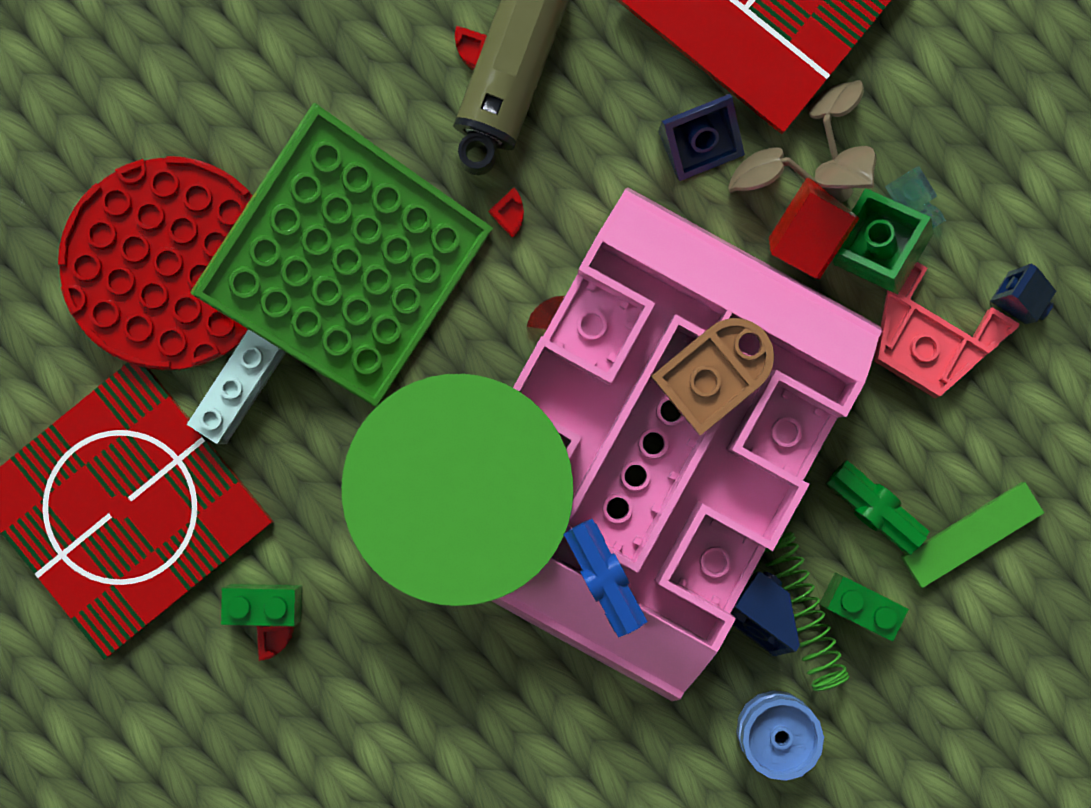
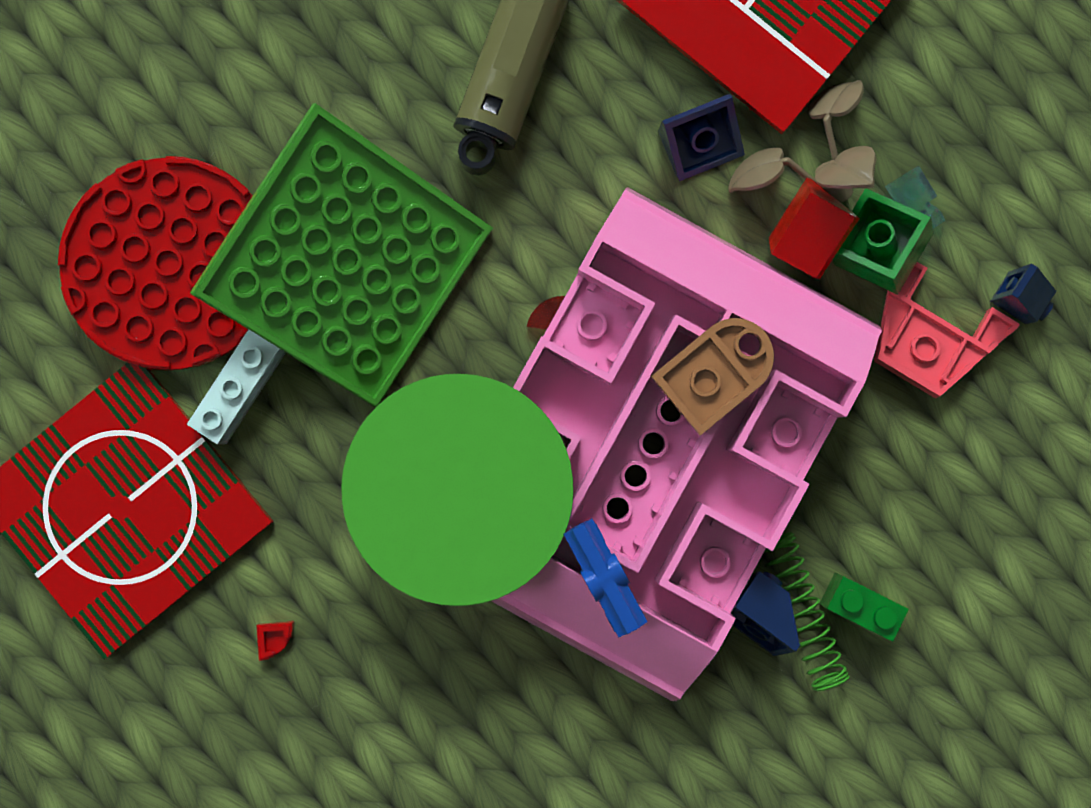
green brick [221,584,302,626] -> none
red tile [455,26,487,70] -> none
red tile [488,188,524,239] -> none
medium blue wheel [736,690,824,781] -> none
green piece [825,460,930,555] -> none
bright green tile [900,482,1044,588] -> none

